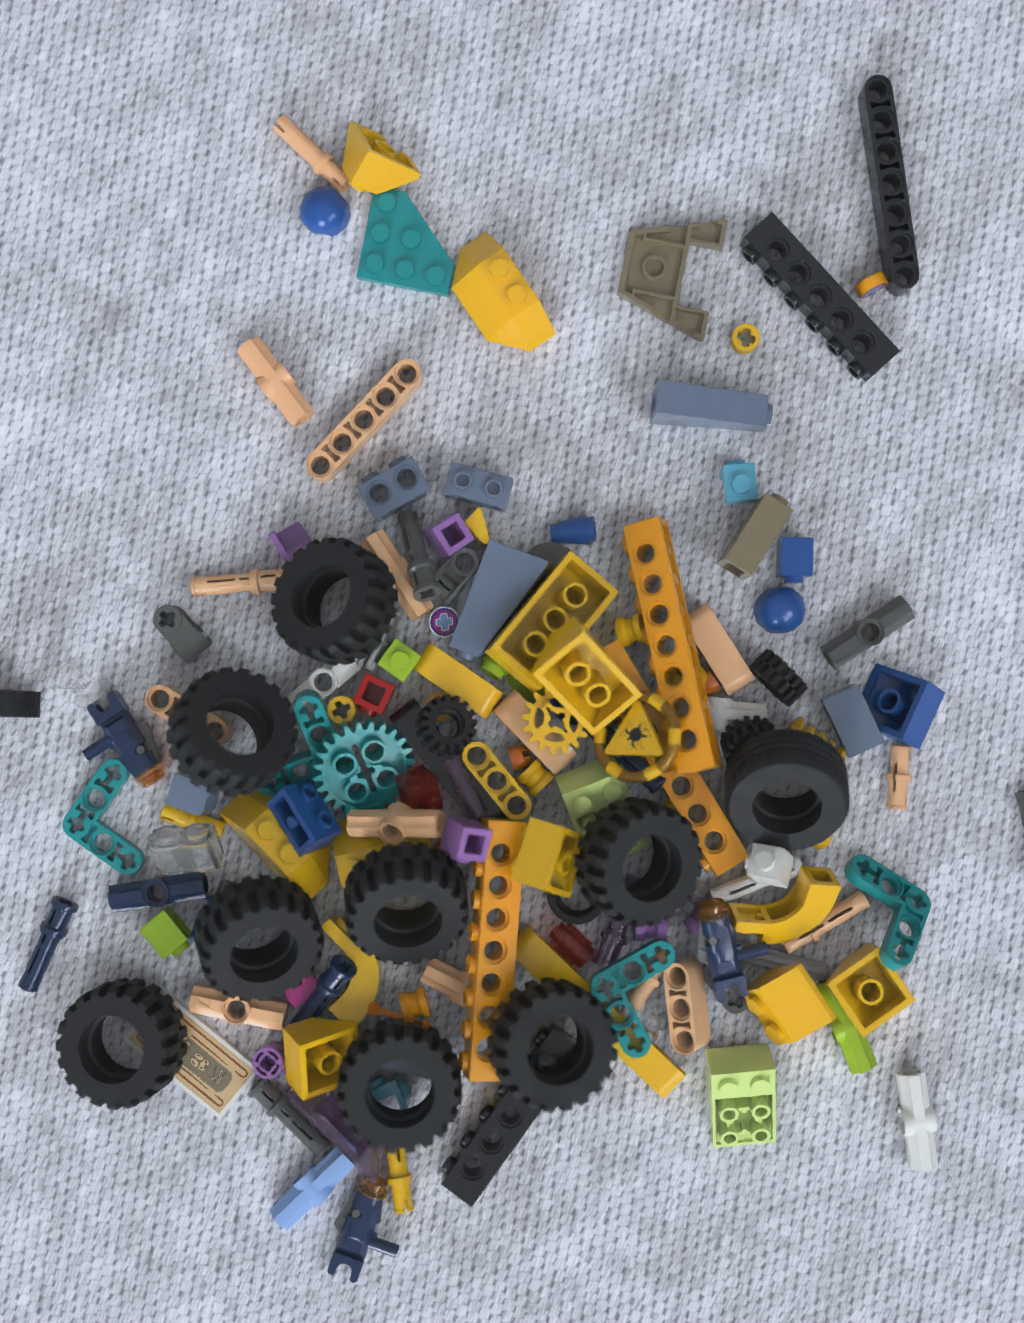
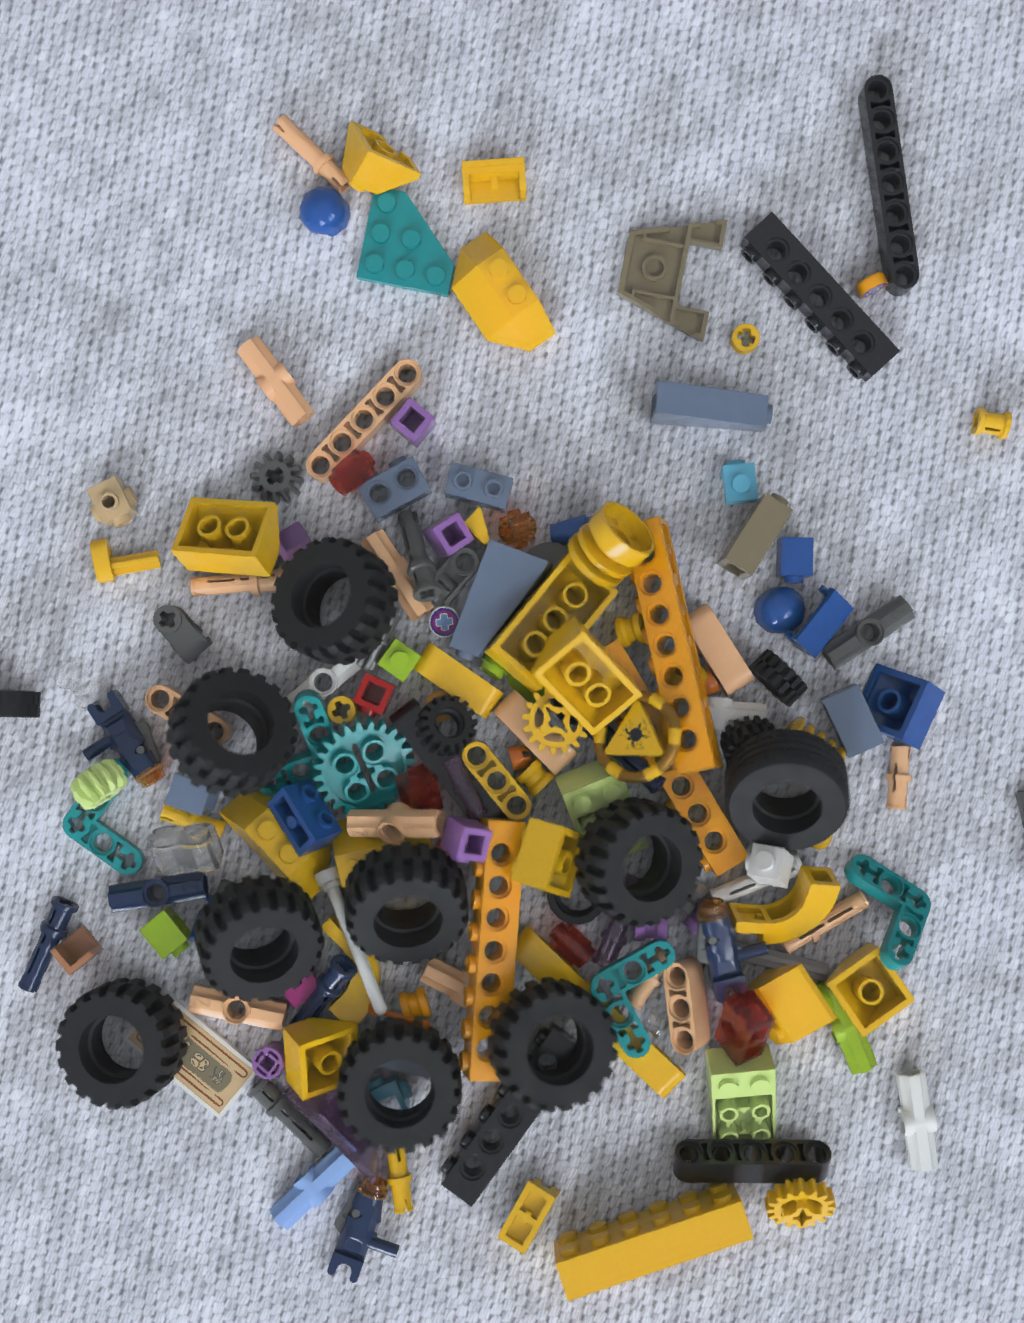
none -> nougat panel [50,925,104,976]
none -> yellowish green gear [70,759,128,810]
none -> tan brick [86,476,139,528]
none -> yellow piece [90,538,162,584]
none -> yellow slope [171,497,280,577]
none -> dark grey gear [250,451,304,506]
none -> white piece [314,866,387,1015]
none -> clear red brick [328,449,376,496]
none -> medium lavender brick [390,398,436,448]
none -> yellow hinge [461,157,526,205]
none -> yellow hinge [497,1177,561,1255]
none -> clear orange gear [498,508,537,549]
none -> yellow brick [554,1183,754,1301]
none -> yellow wheel [567,501,655,588]
none -> black beam [673,1139,832,1183]
none -> clear red brick [714,989,775,1067]
none -> yellow gear [764,1178,836,1228]
none -> blue hinge [783,585,854,658]
none -> yellow bush [971,407,1012,440]

